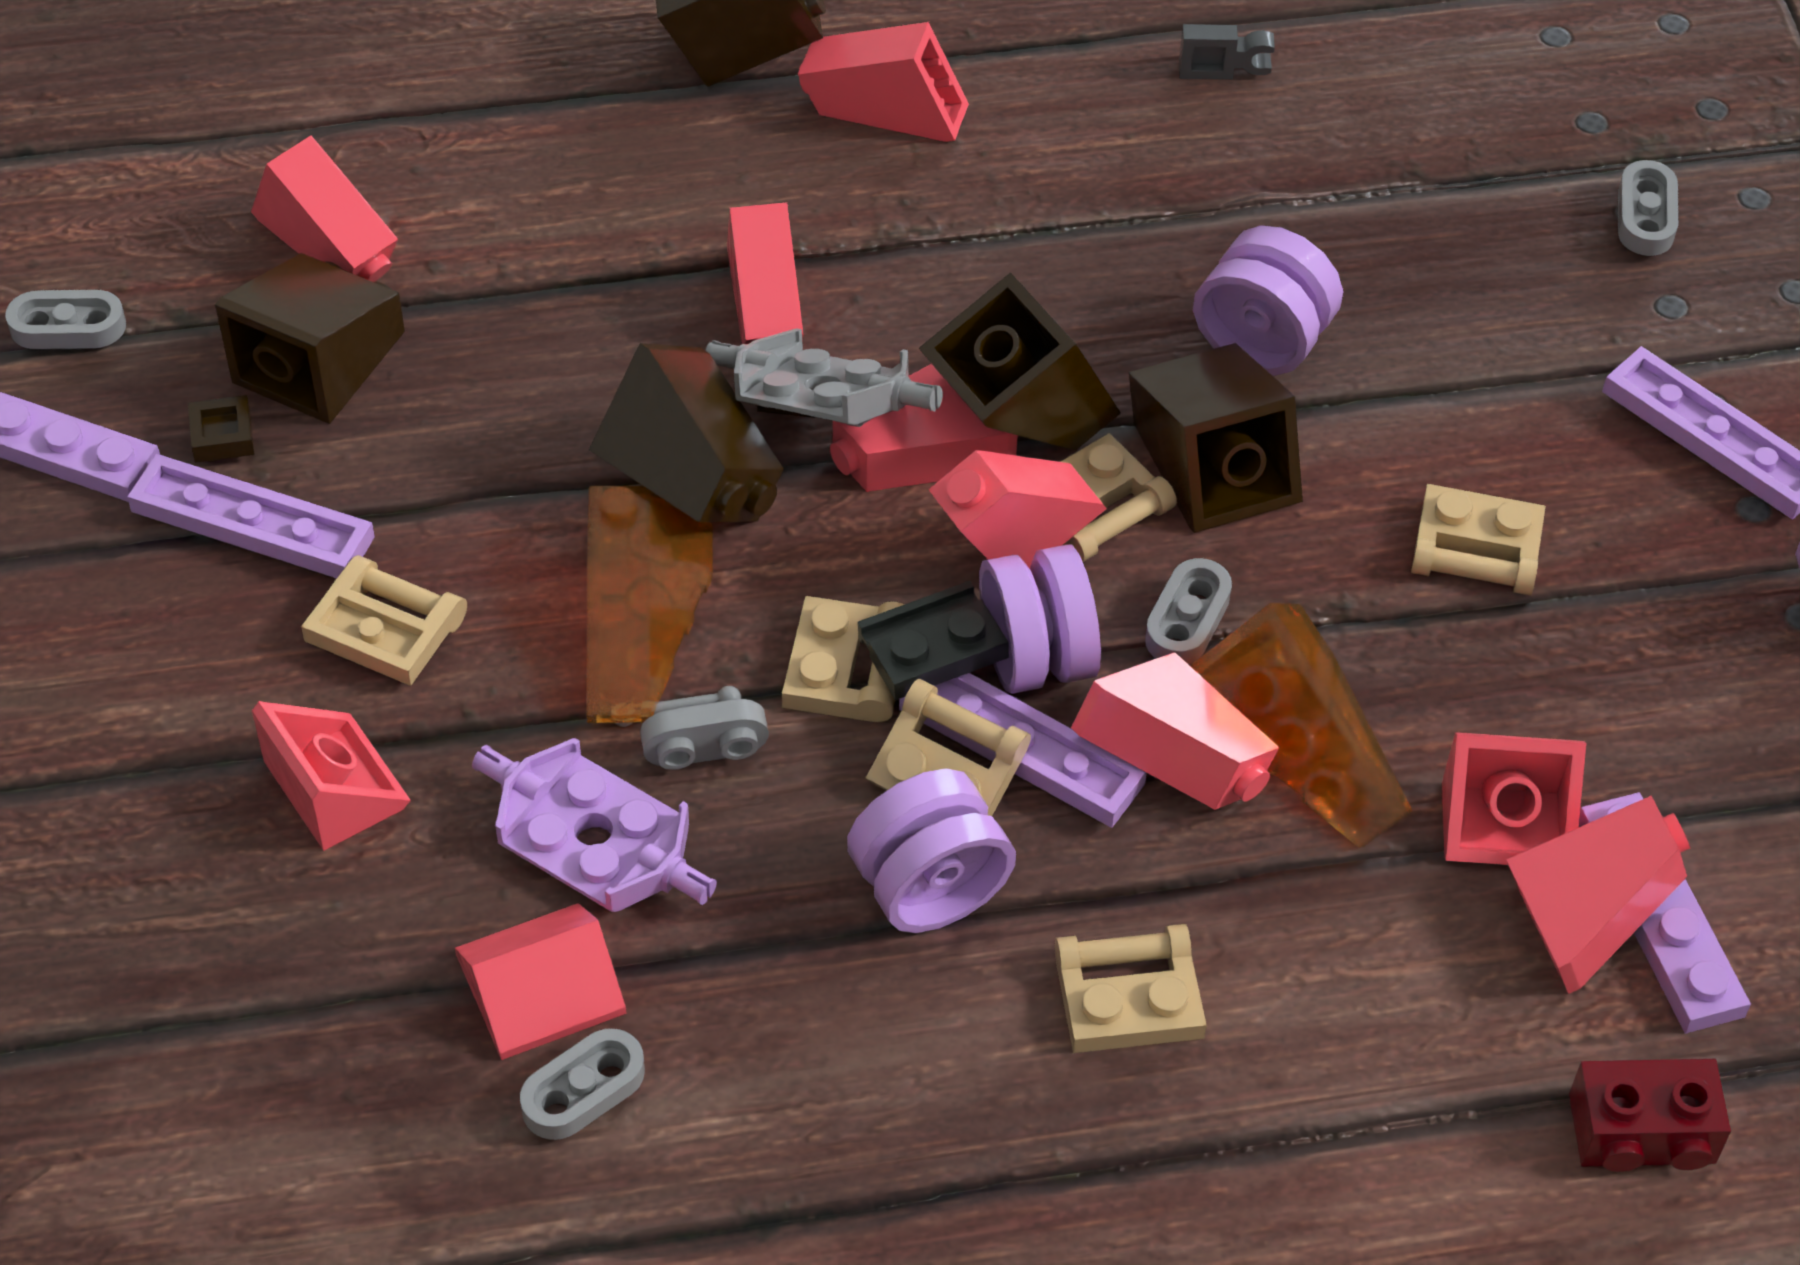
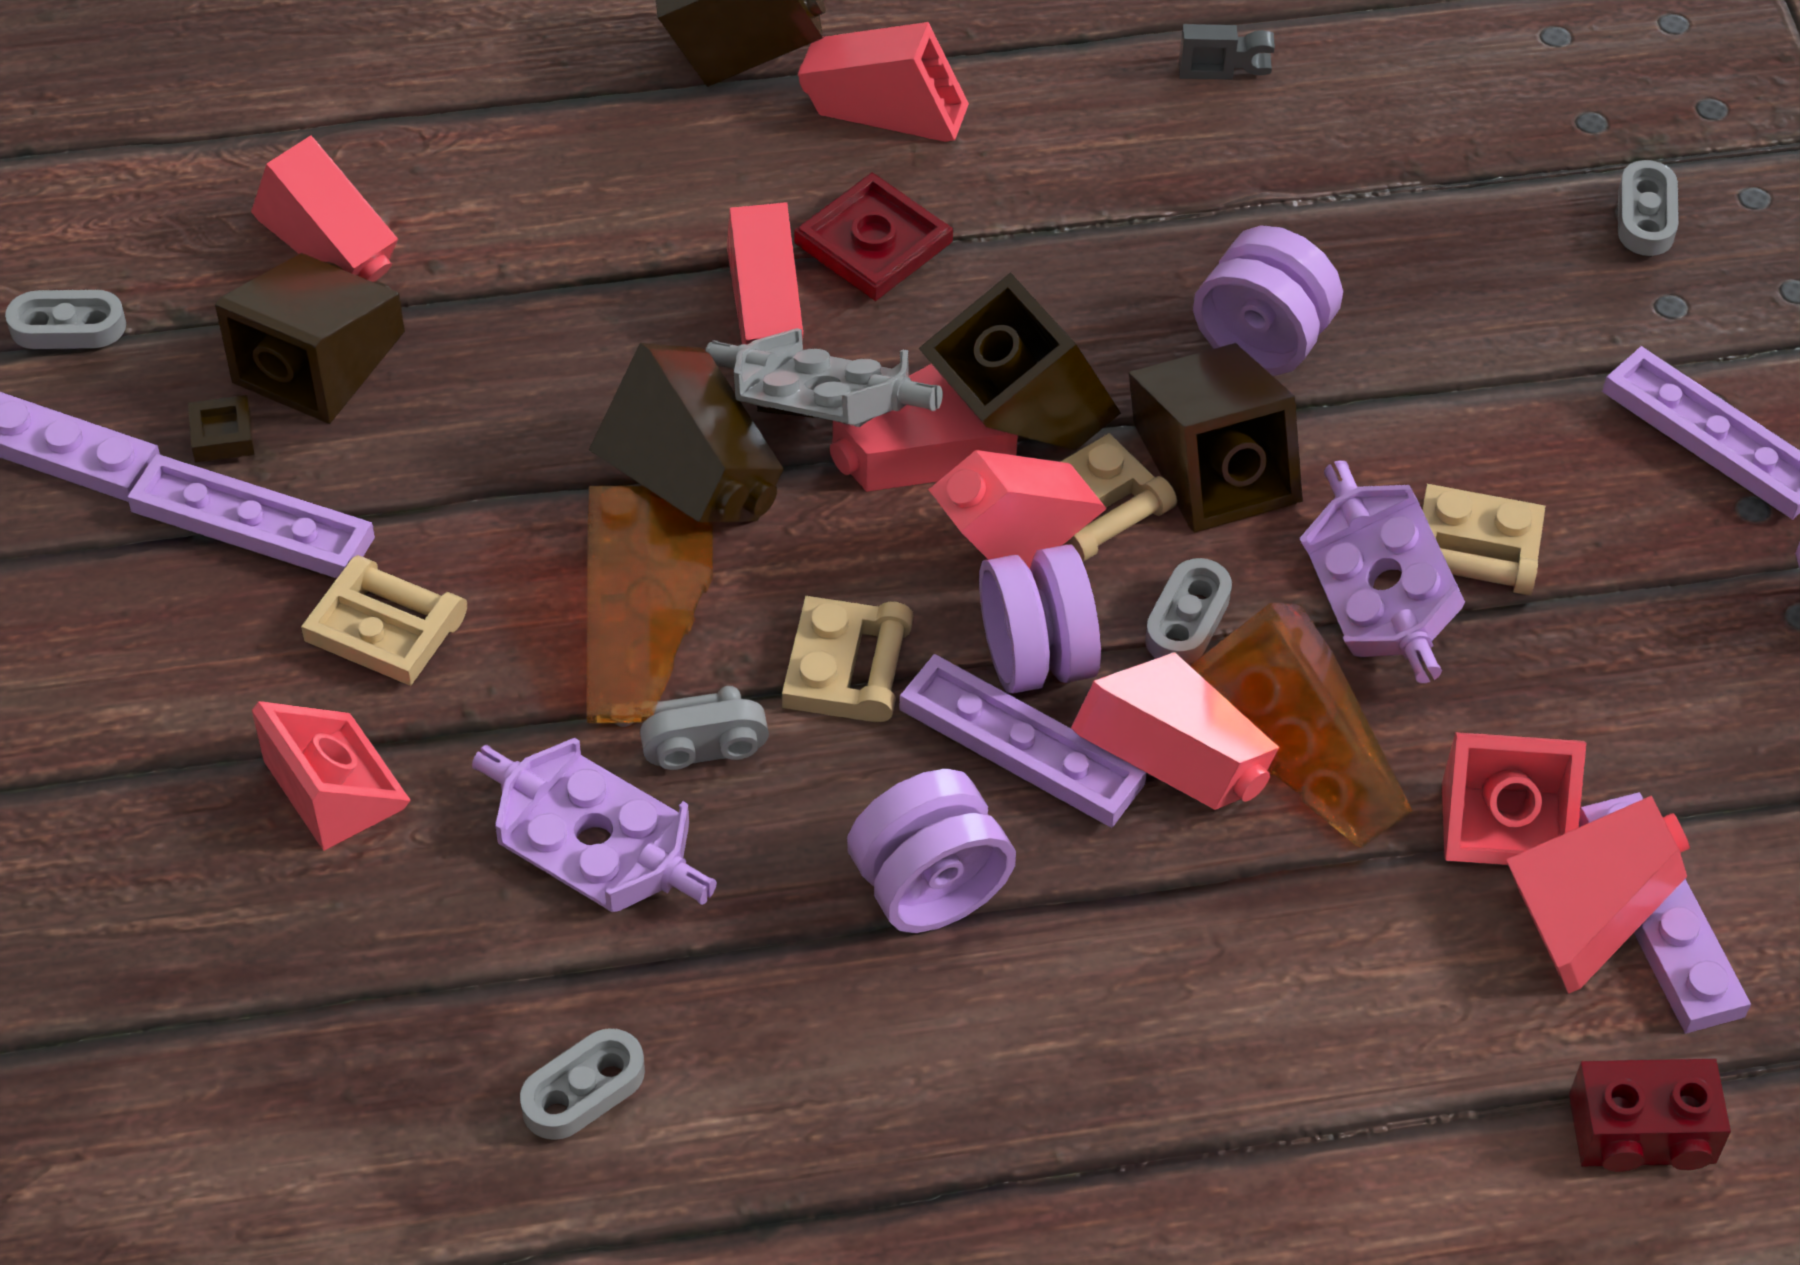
coral slope [455,903,627,1060] -> none
pearl dark grey plate [857,581,1009,700] -> none
tan plate [866,679,1031,816] -> none
tan plate [1055,924,1207,1053] -> none
none -> dark red plate [794,172,953,302]
none -> lavender plate [1300,461,1465,683]

